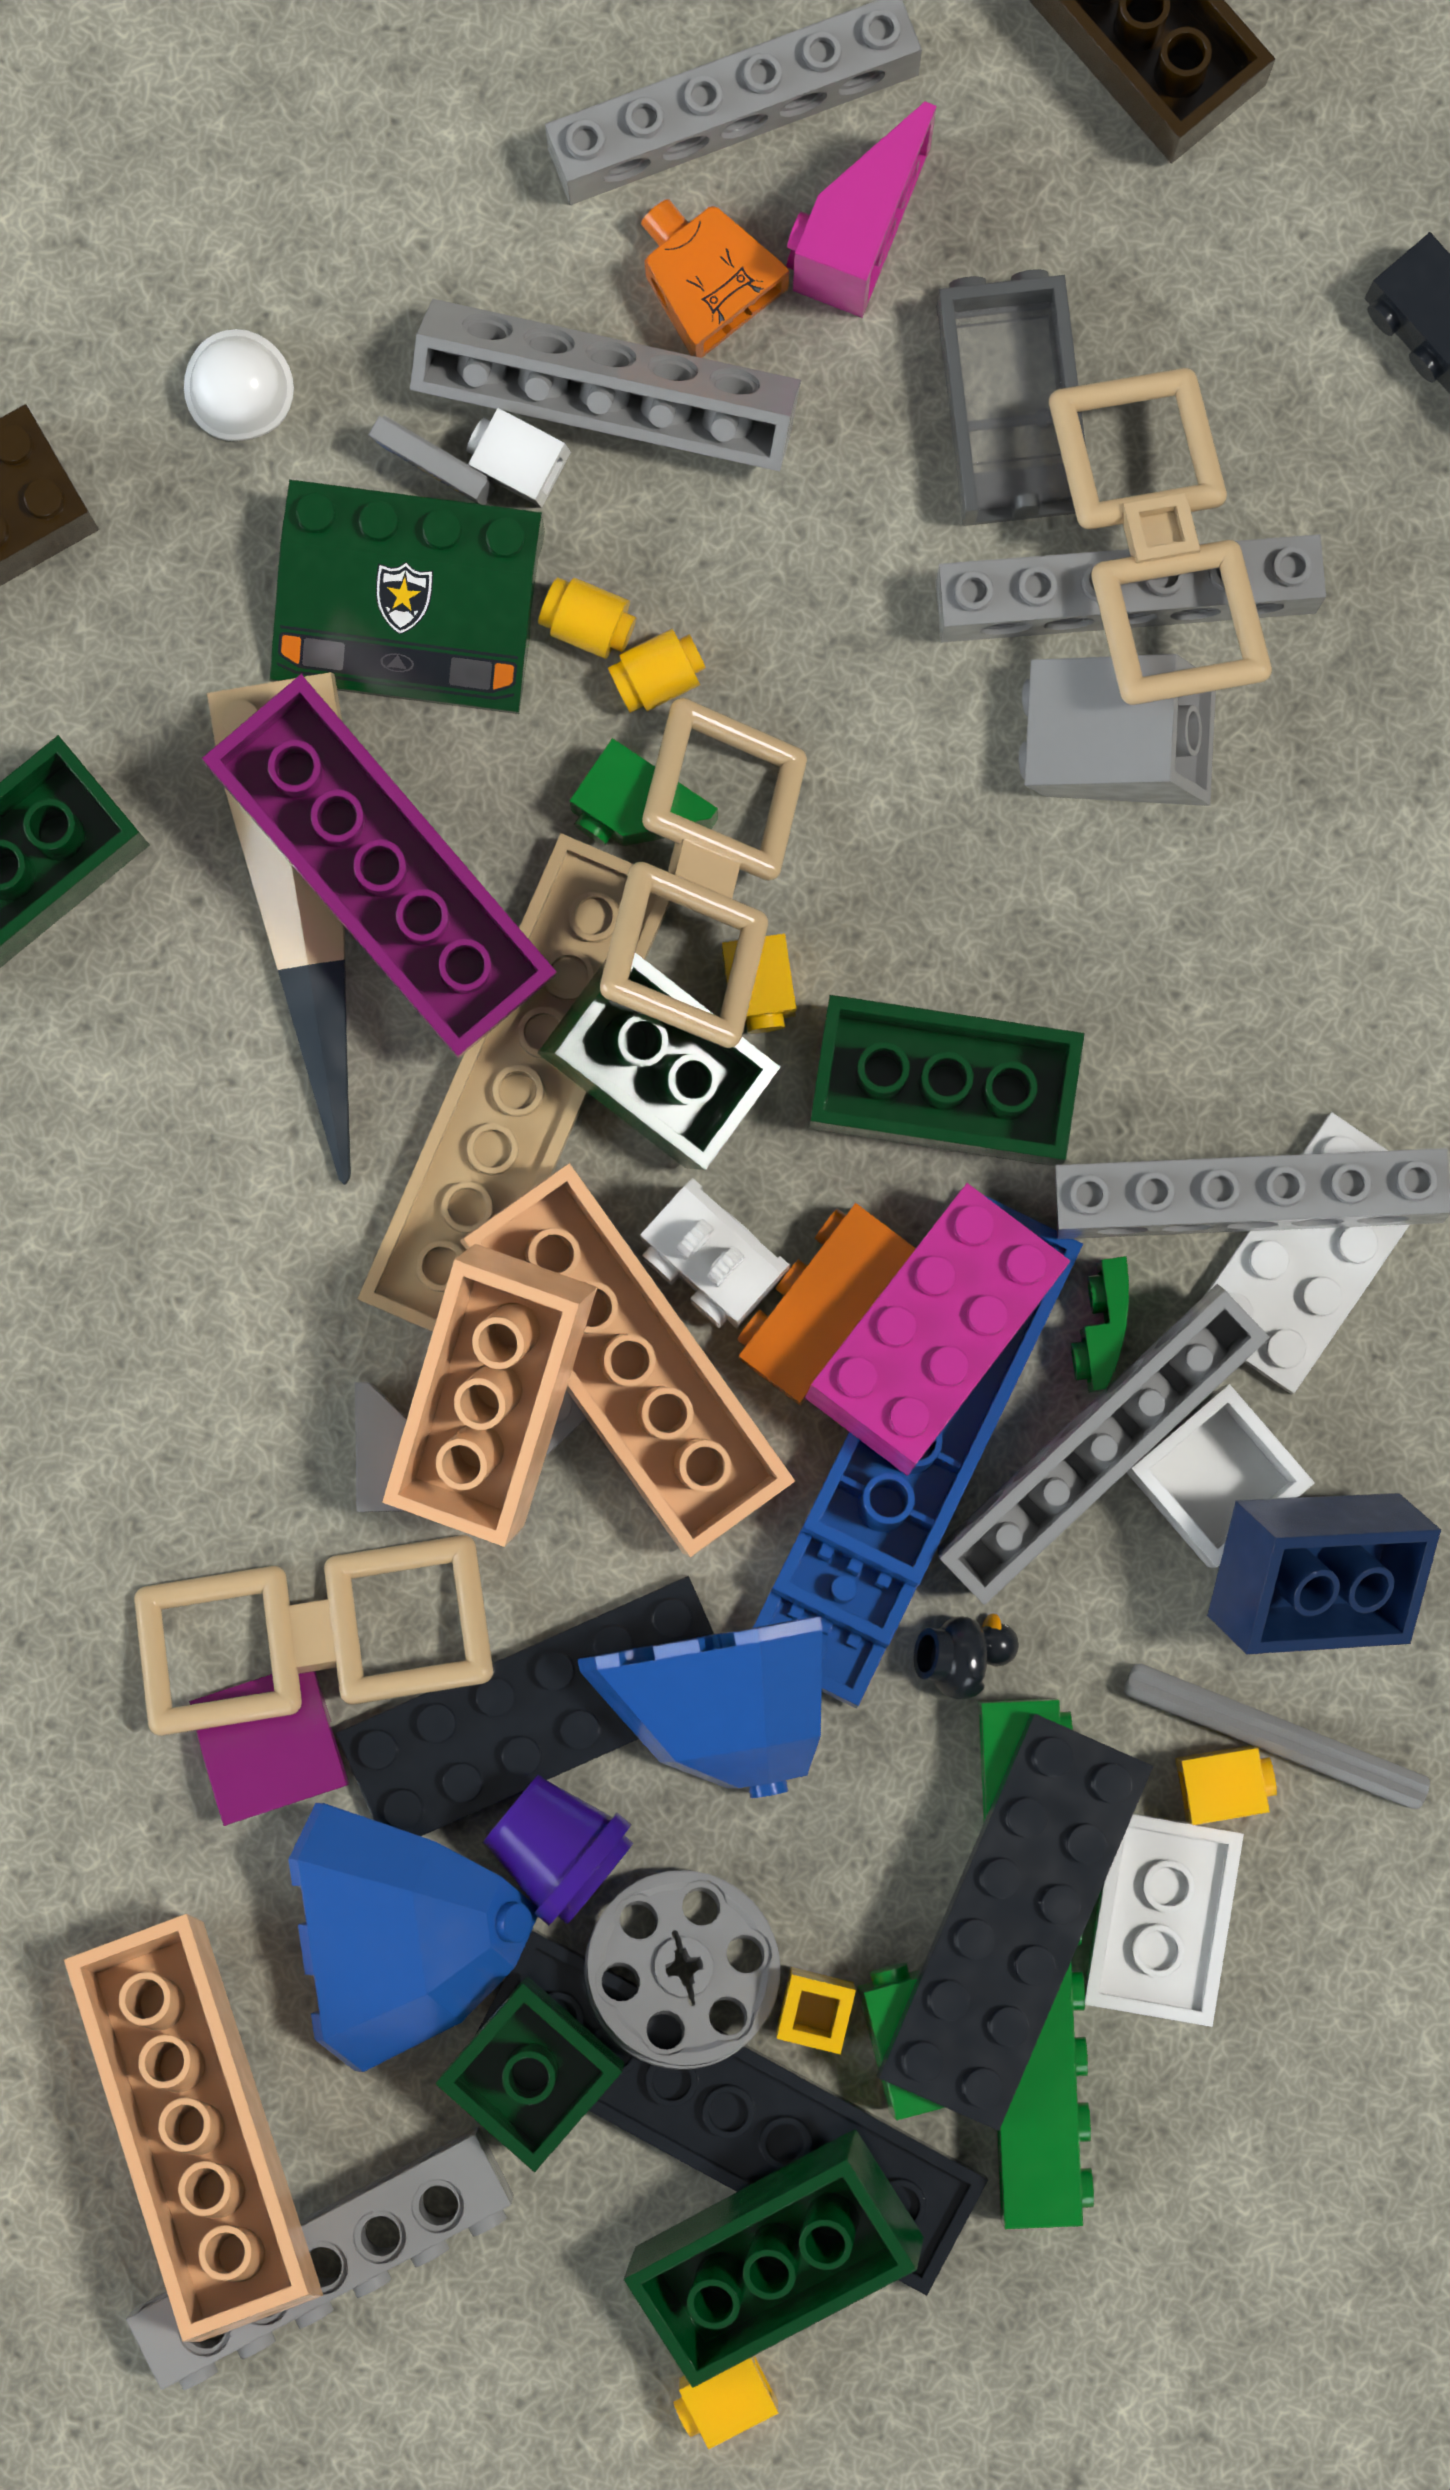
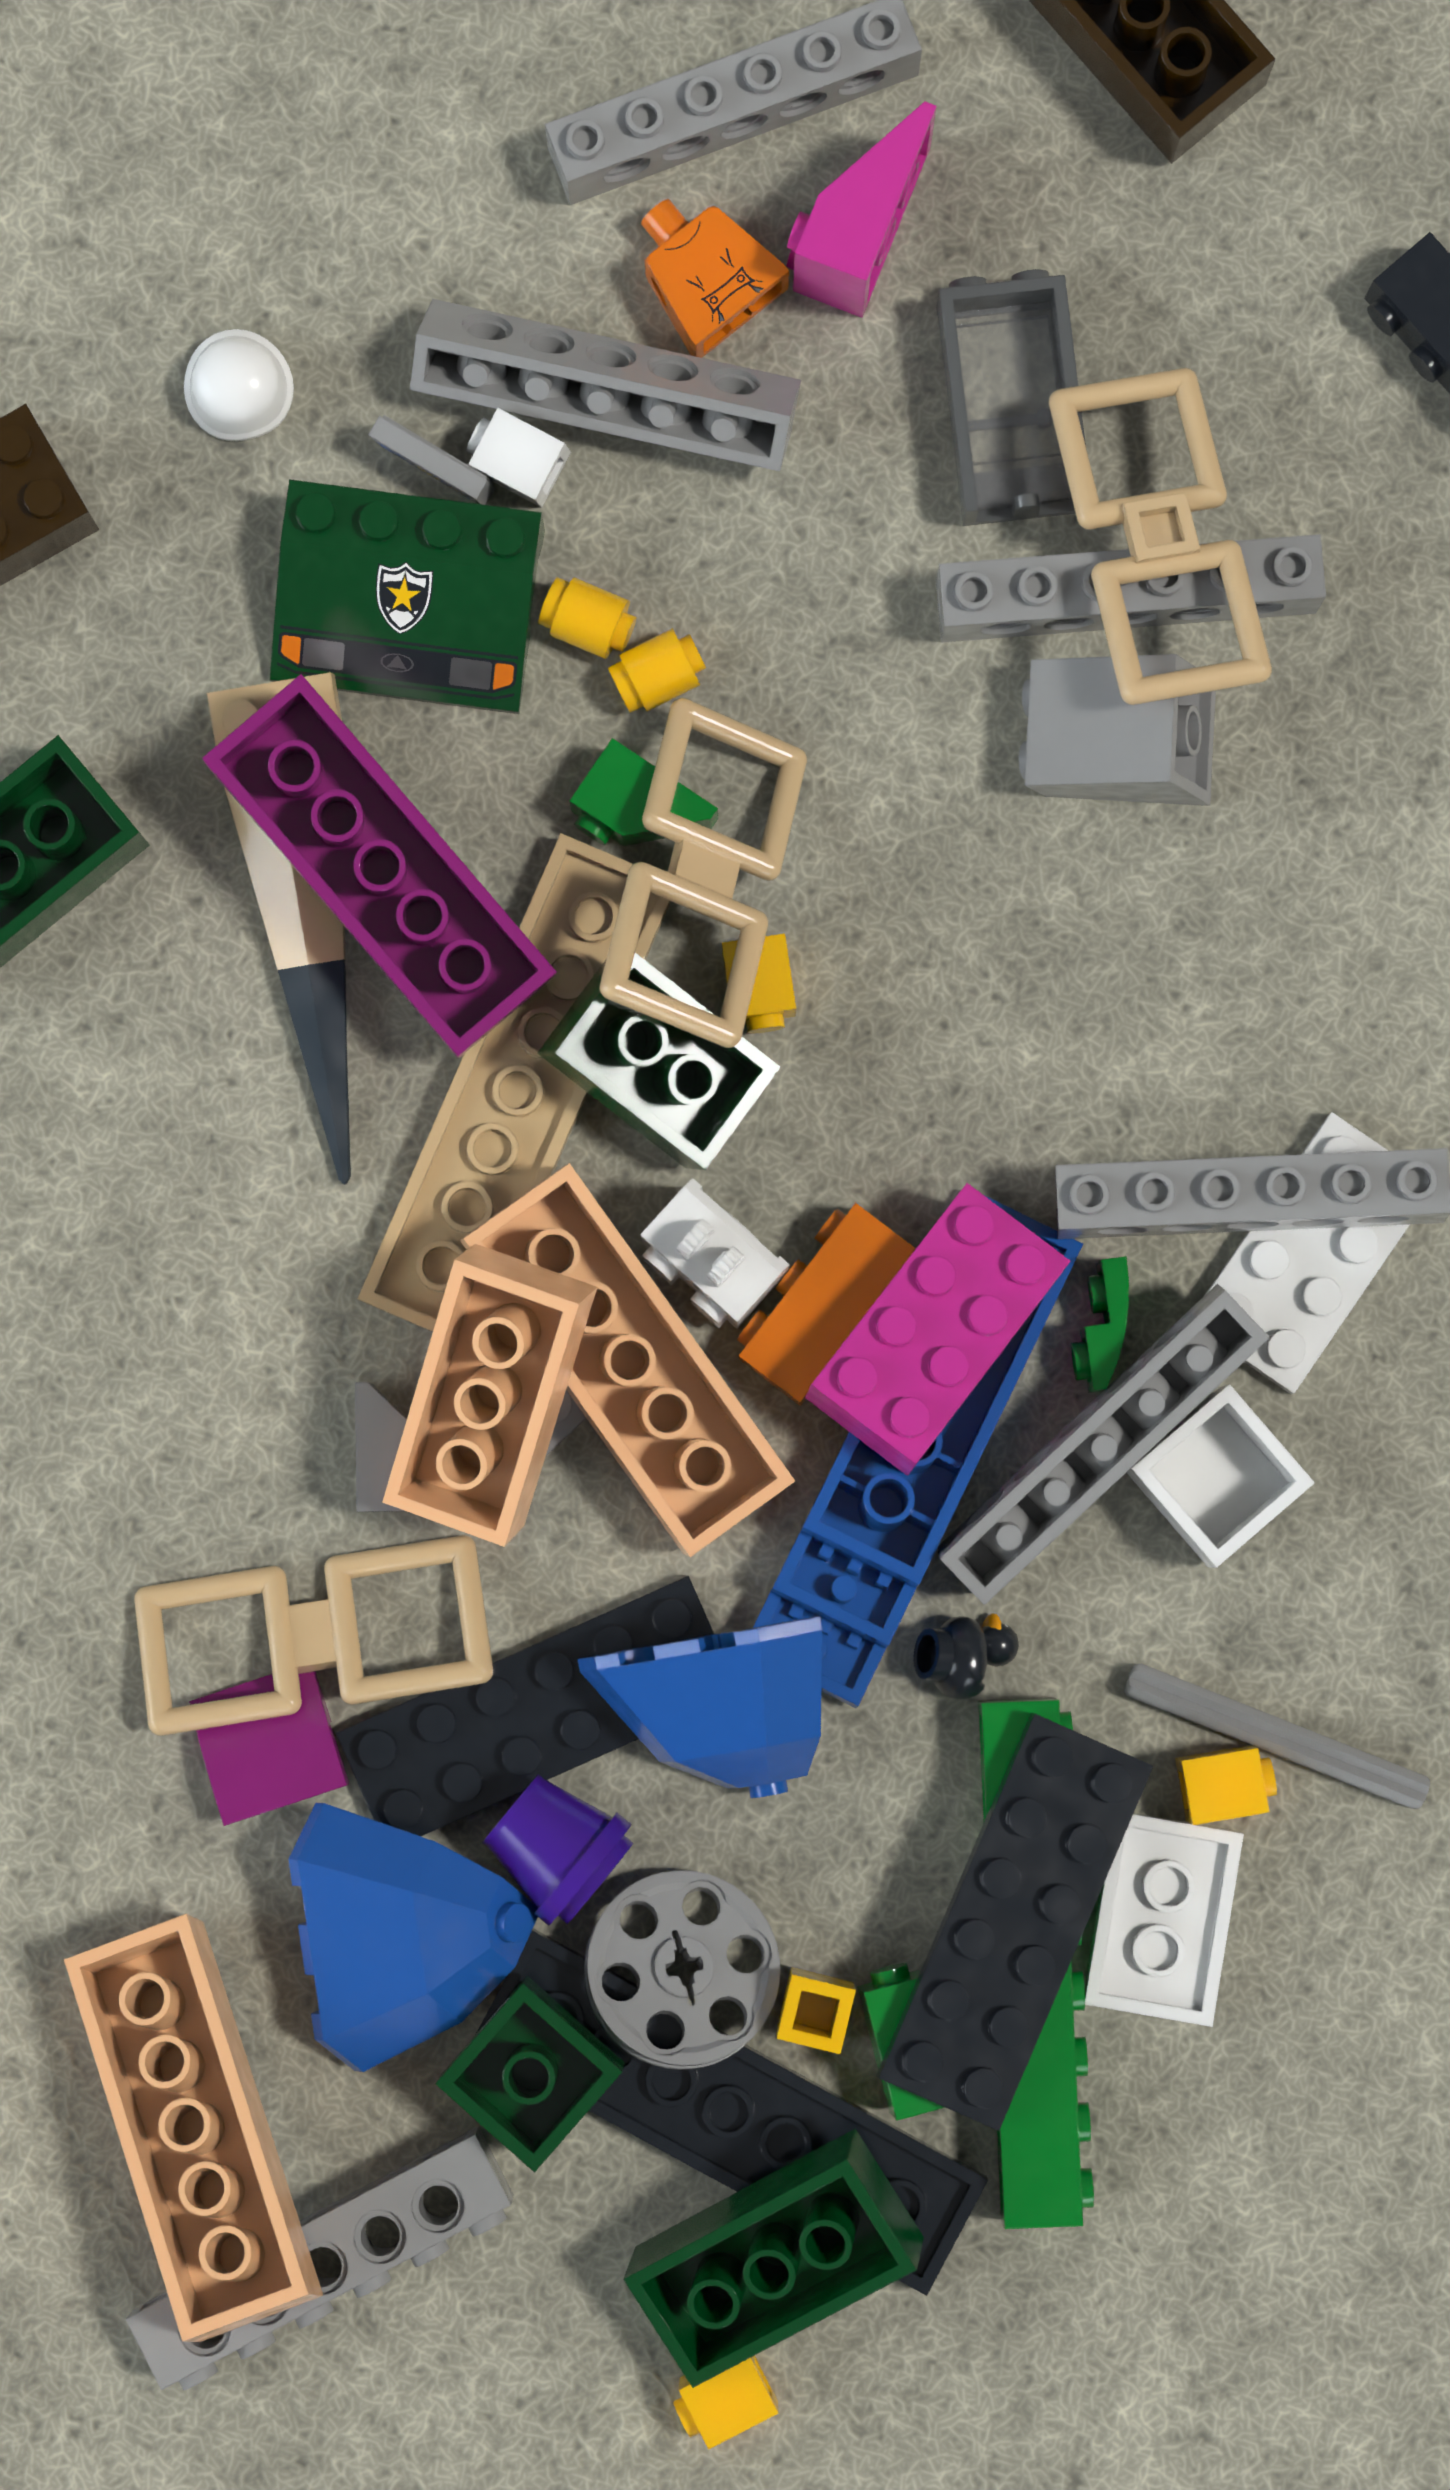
dark green brick [809,995,1085,1167] -> none
dark blue brick [1207,1493,1441,1655] -> none

